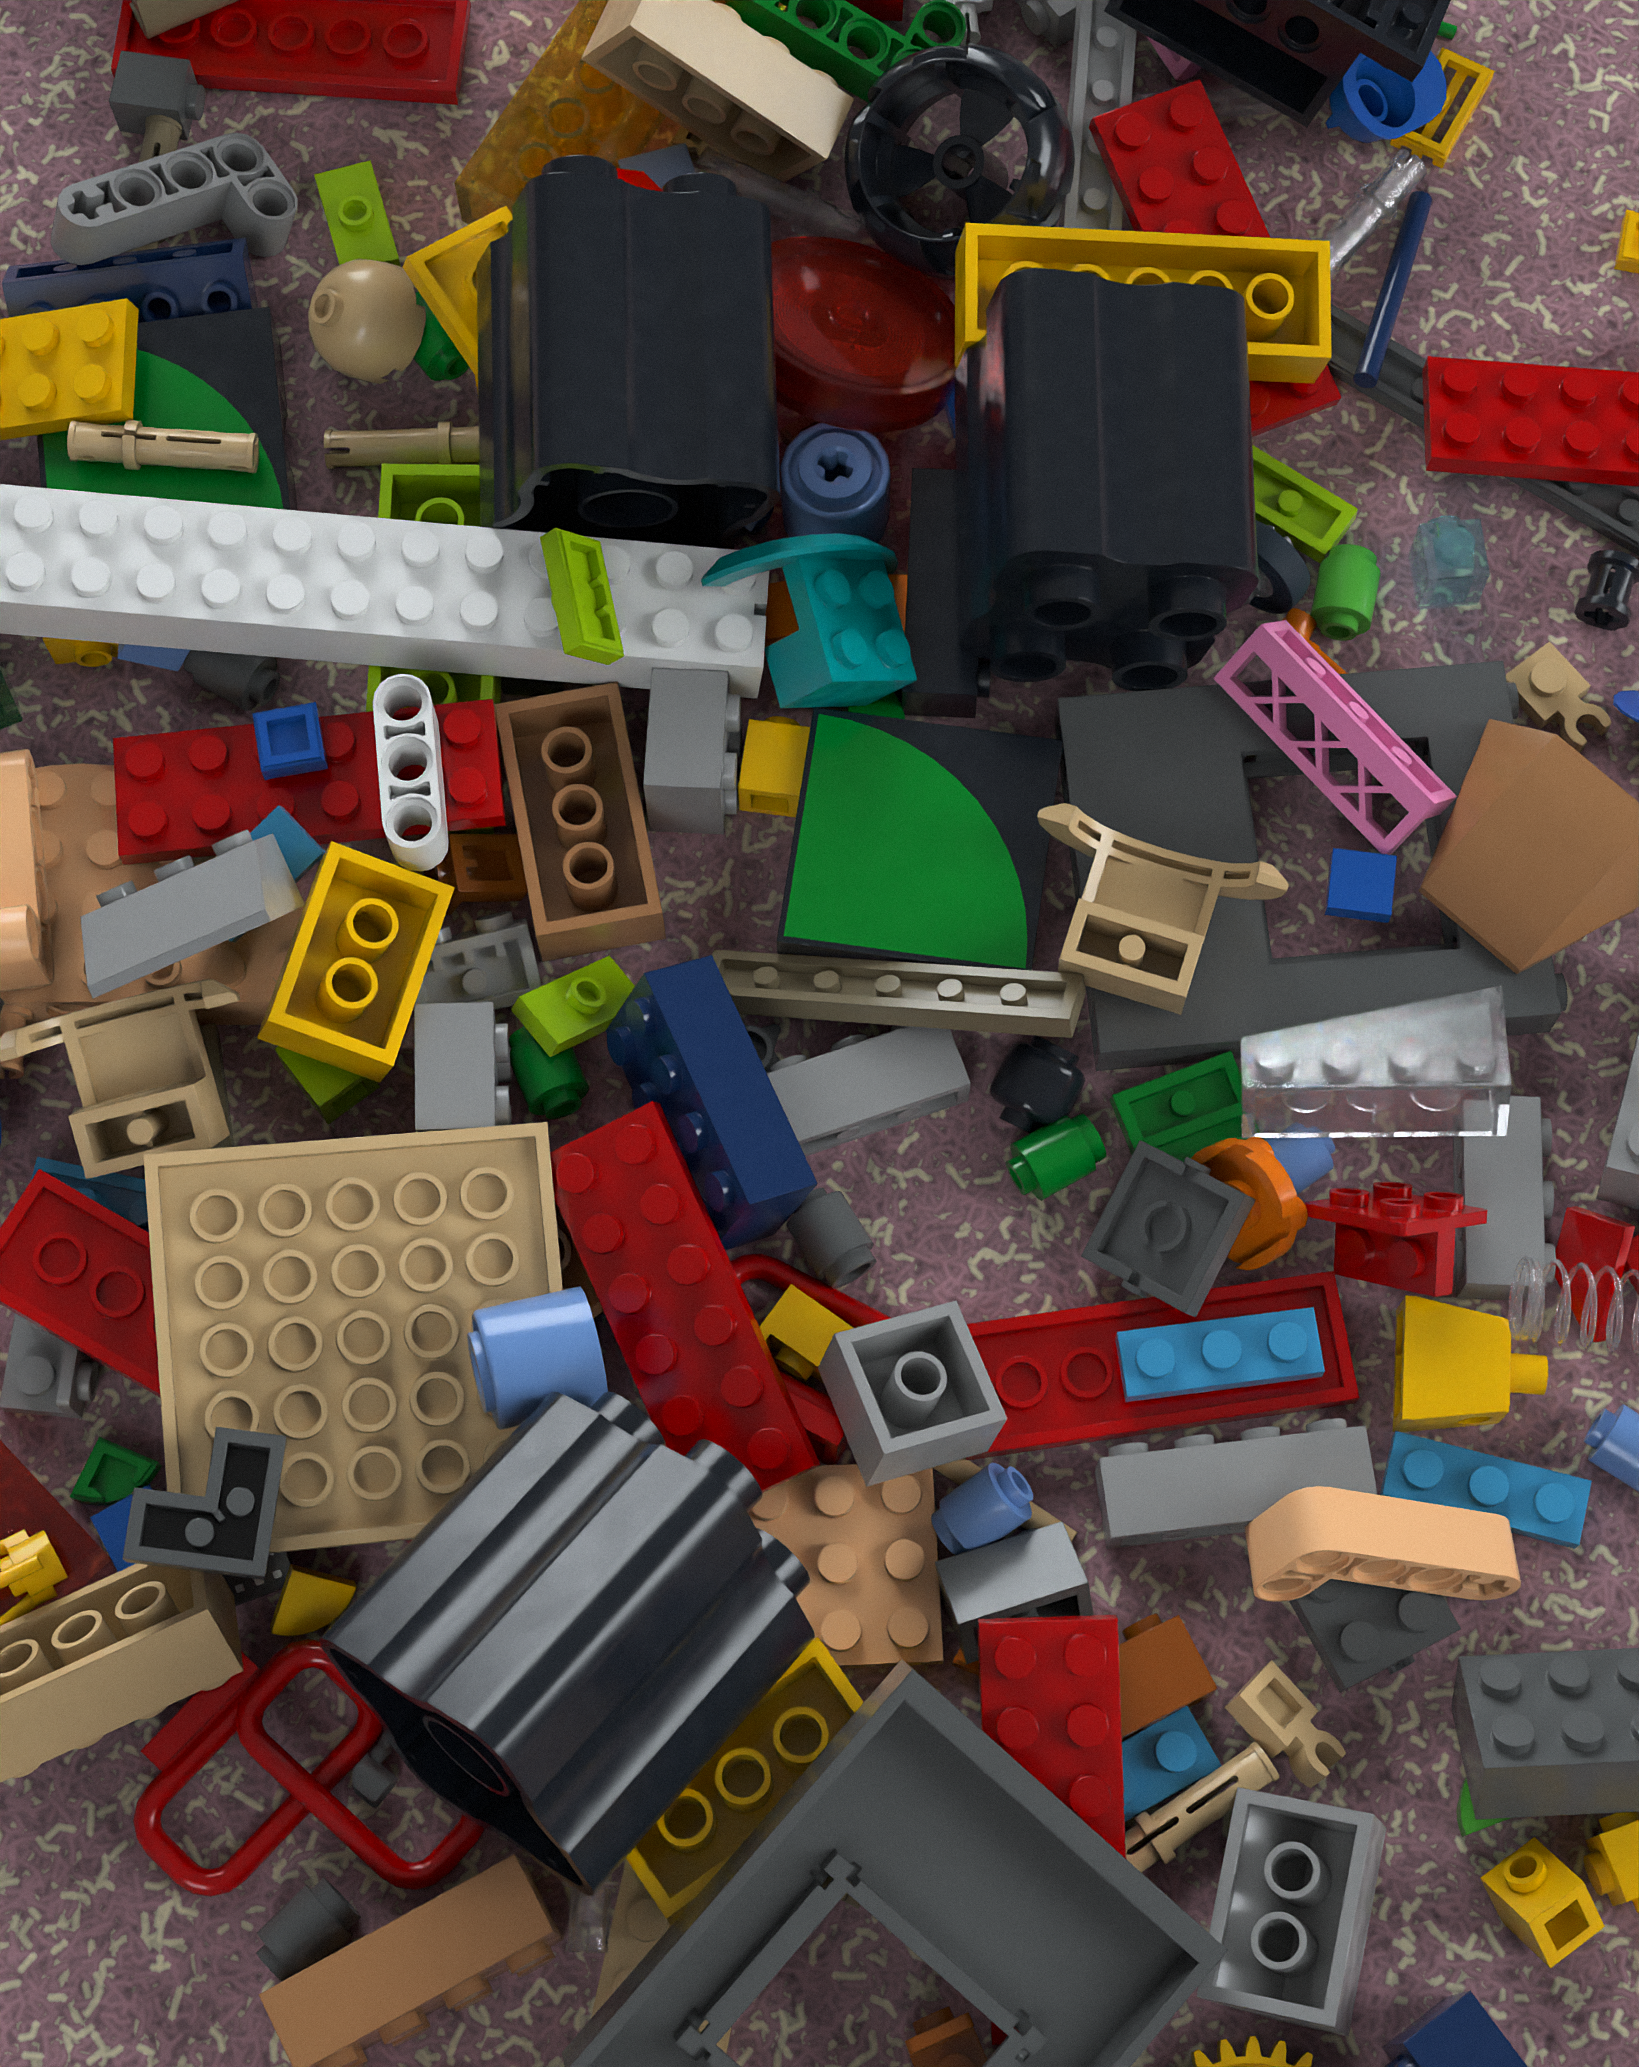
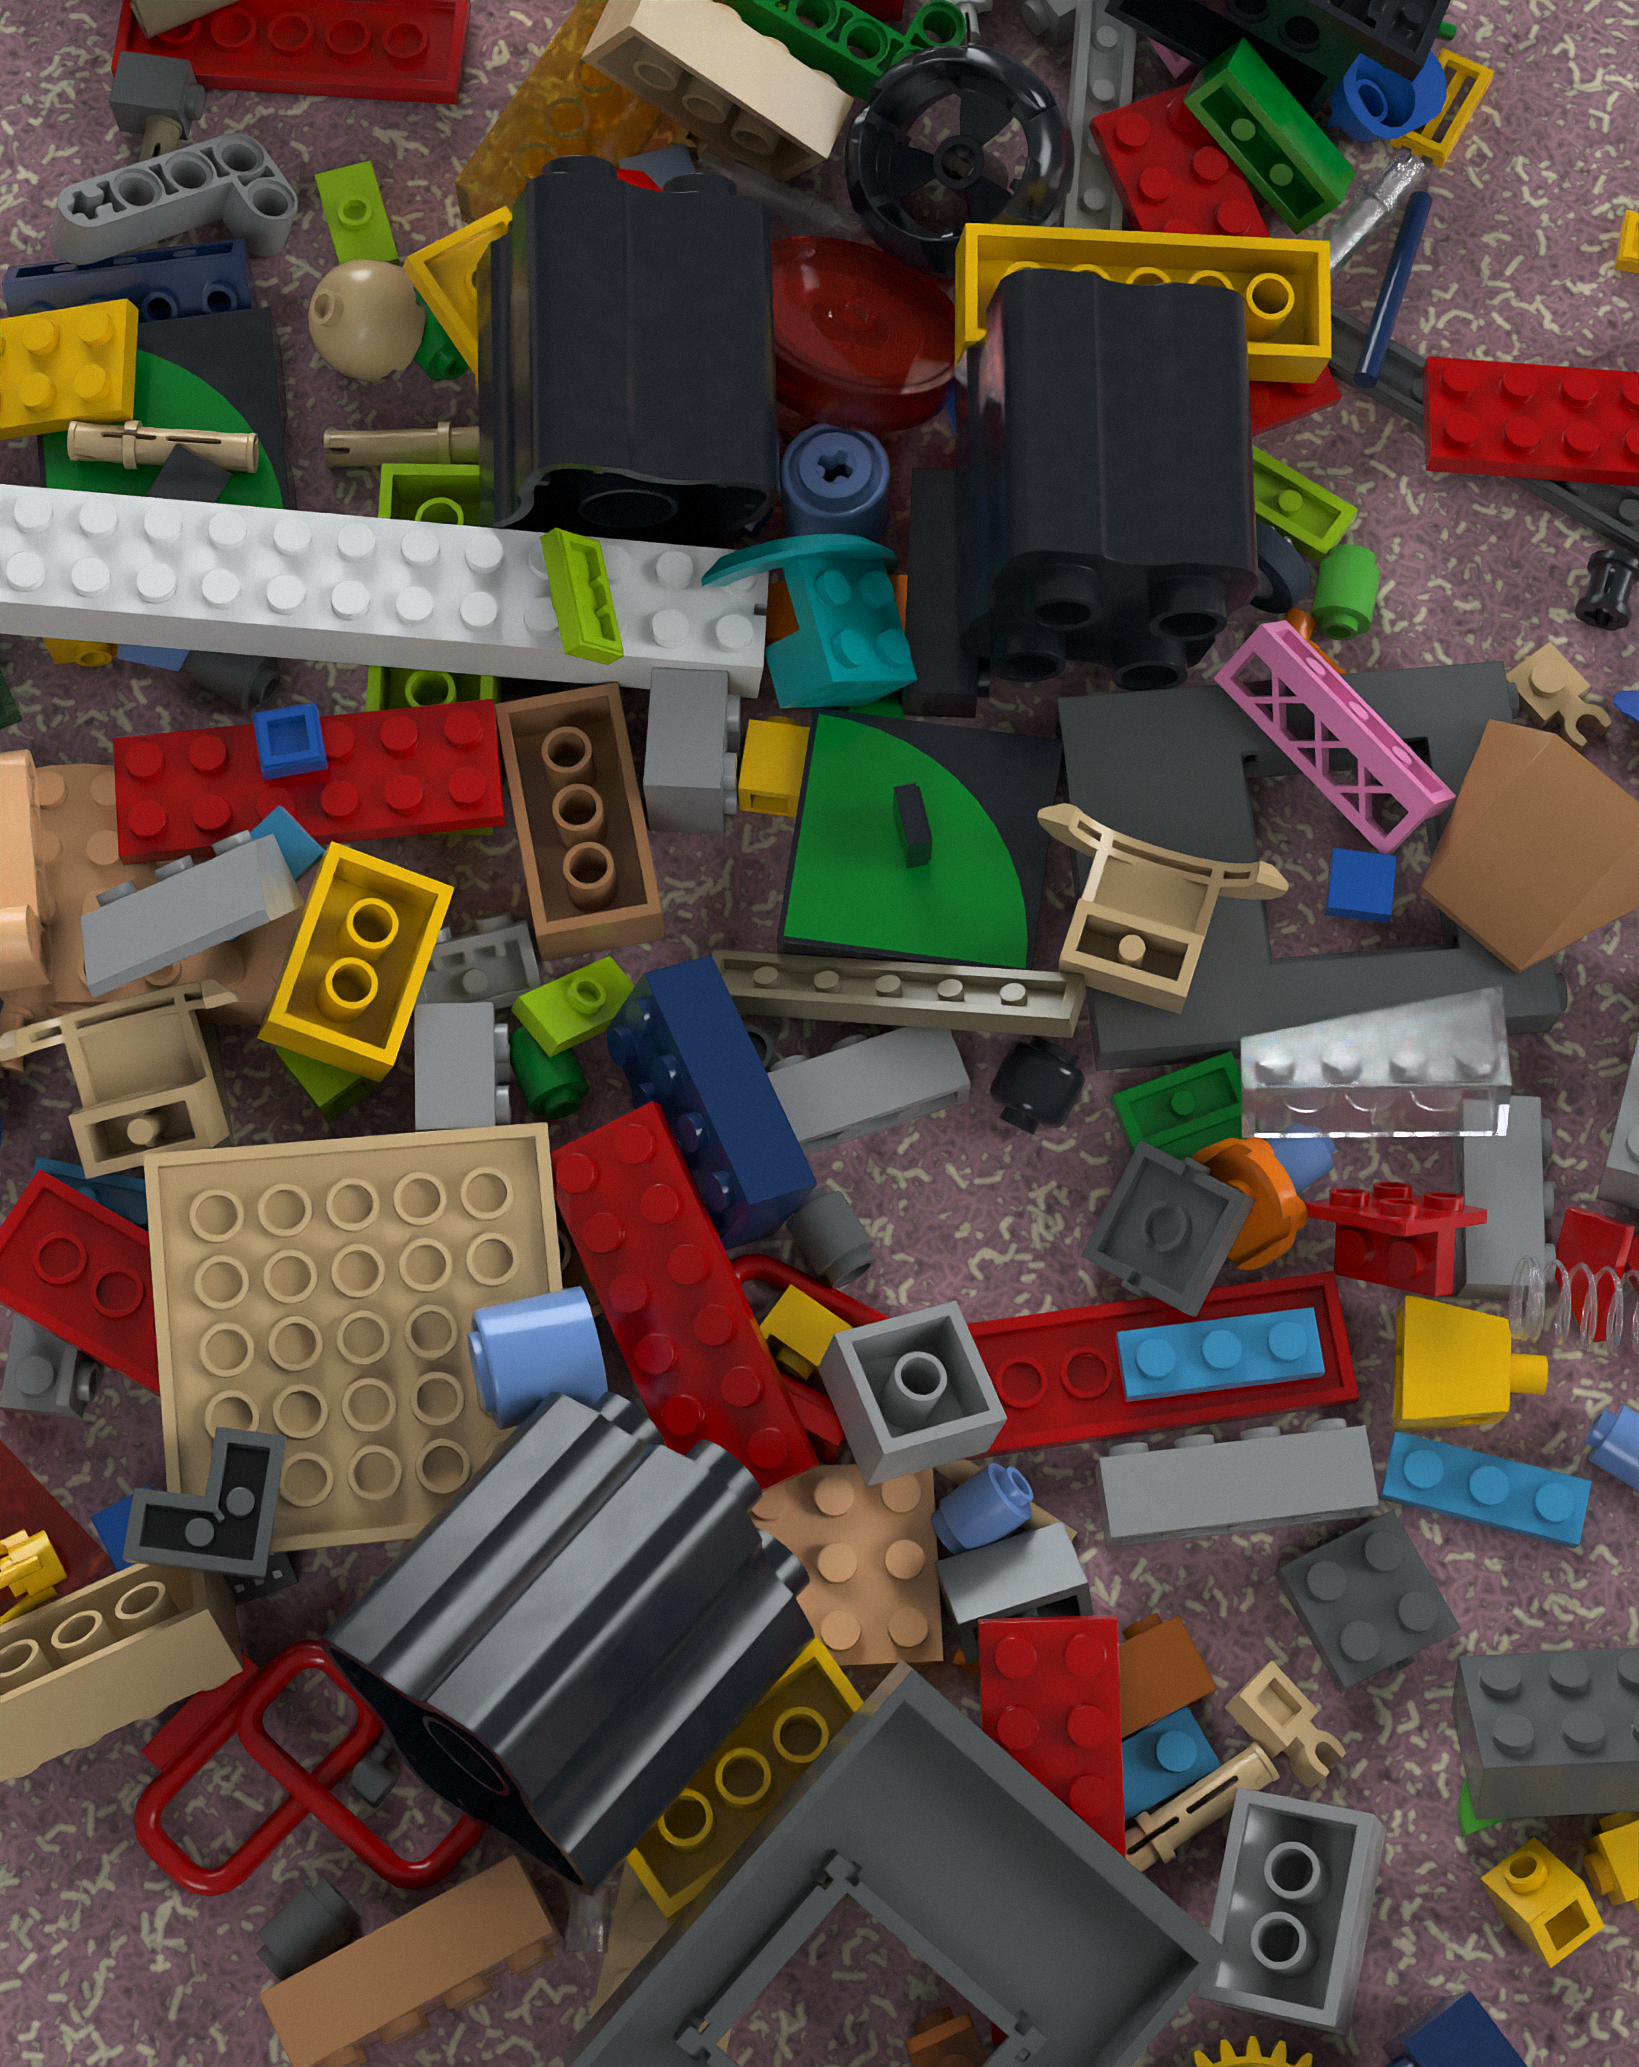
green tile [70,1437,162,1506] -> none
yellow tile [270,1564,357,1636] -> none
white beam [373,674,449,872] -> none
dark orange bracket [424,834,528,915] -> none
green brick [1006,1113,1107,1201] -> none
light nougat beam [1245,1486,1521,1602] -> none
clear light blue brick [1408,515,1490,610] -> none
none -> black tile [146,442,234,503]
none -> black tile [893,782,932,869]
none -> green brick [1183,37,1356,235]

